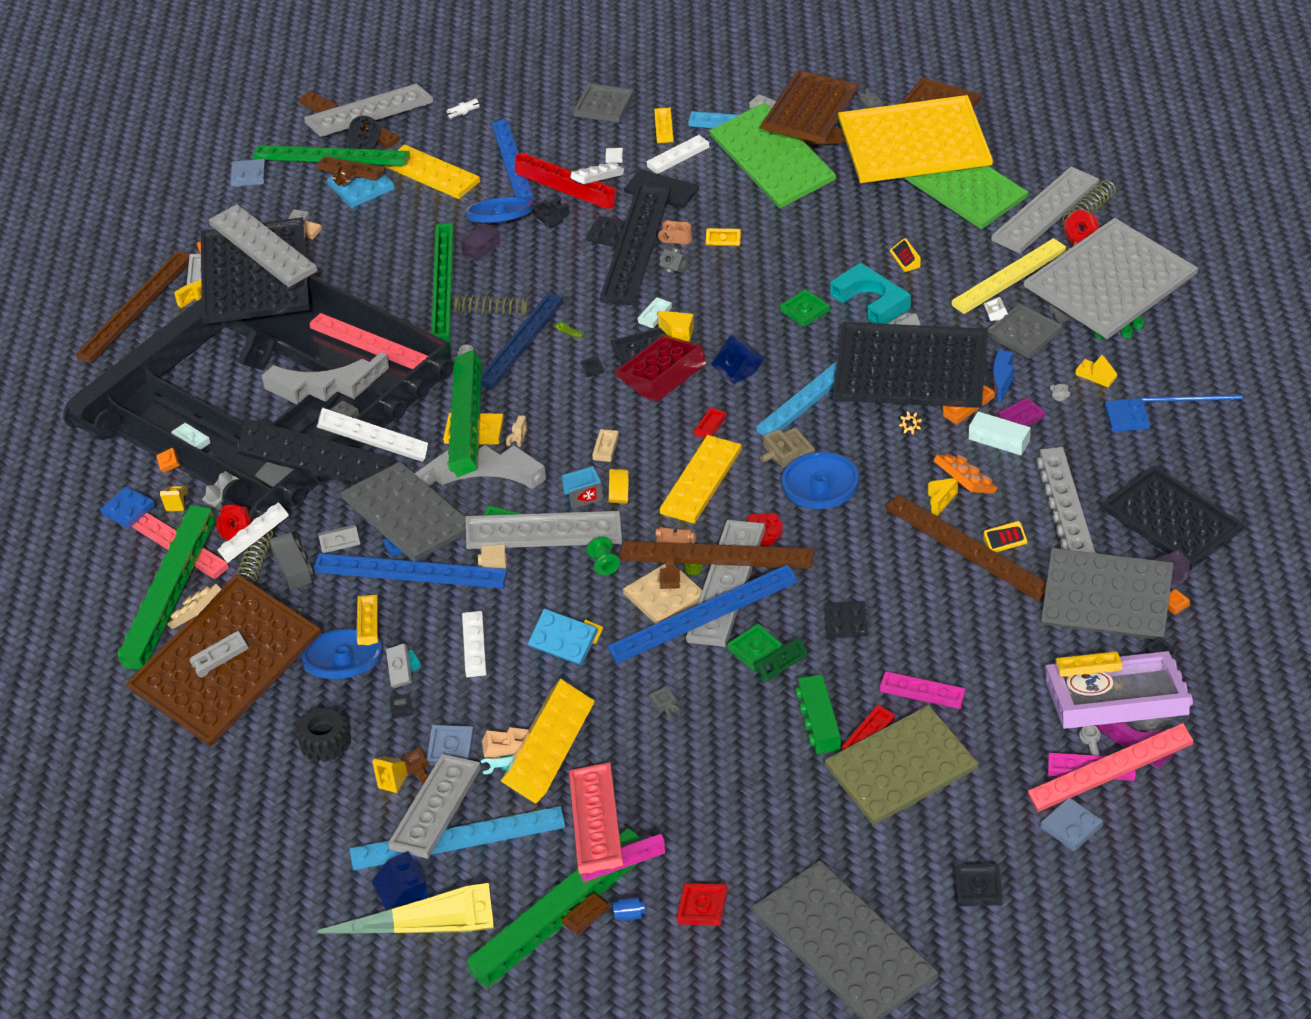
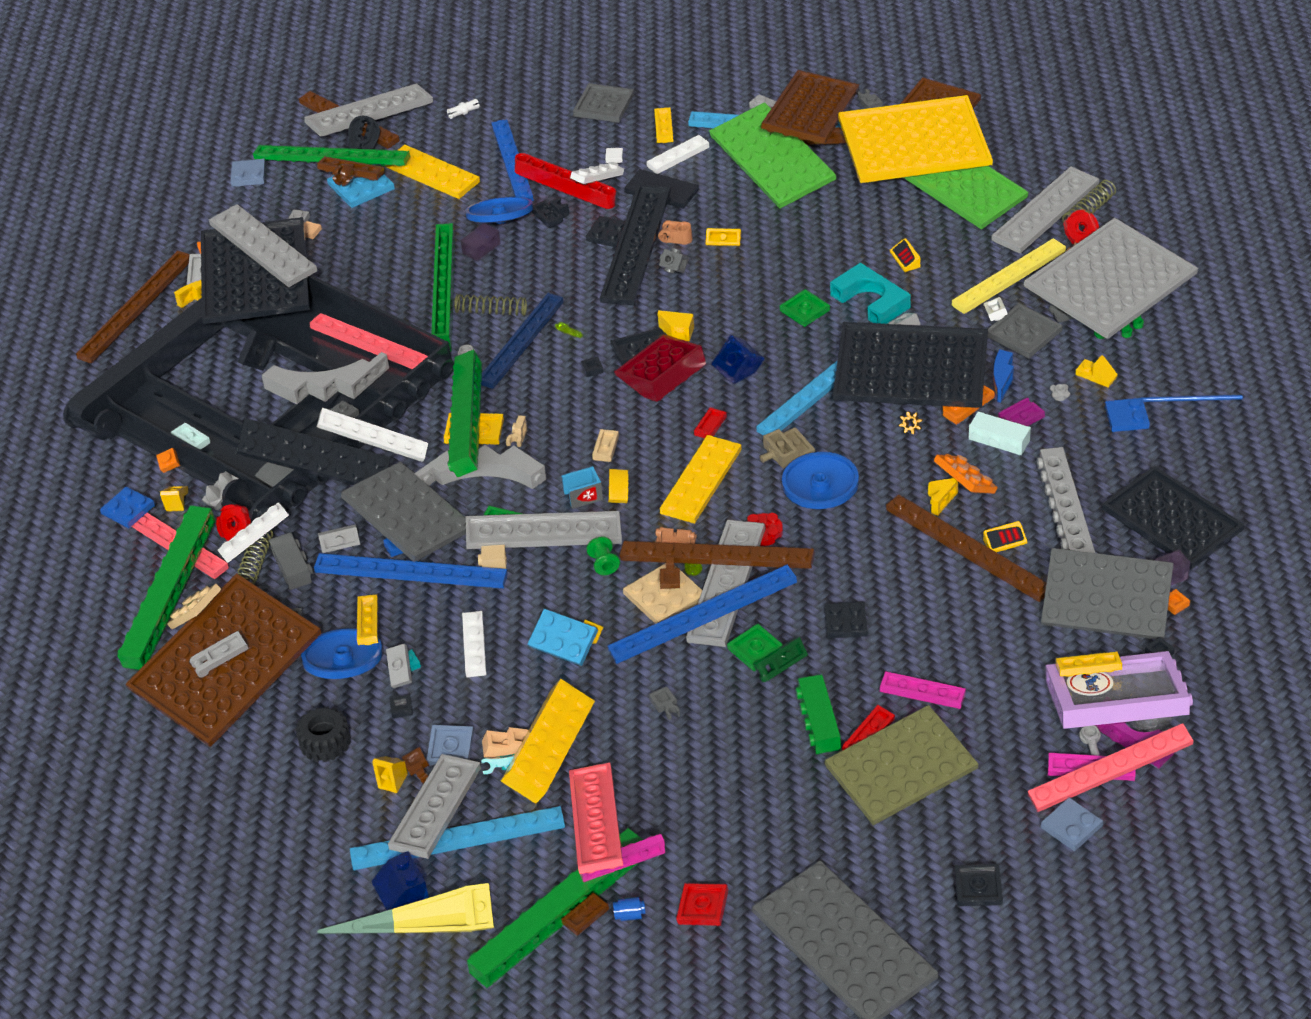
light aqua plate [638,297,672,328] -> none

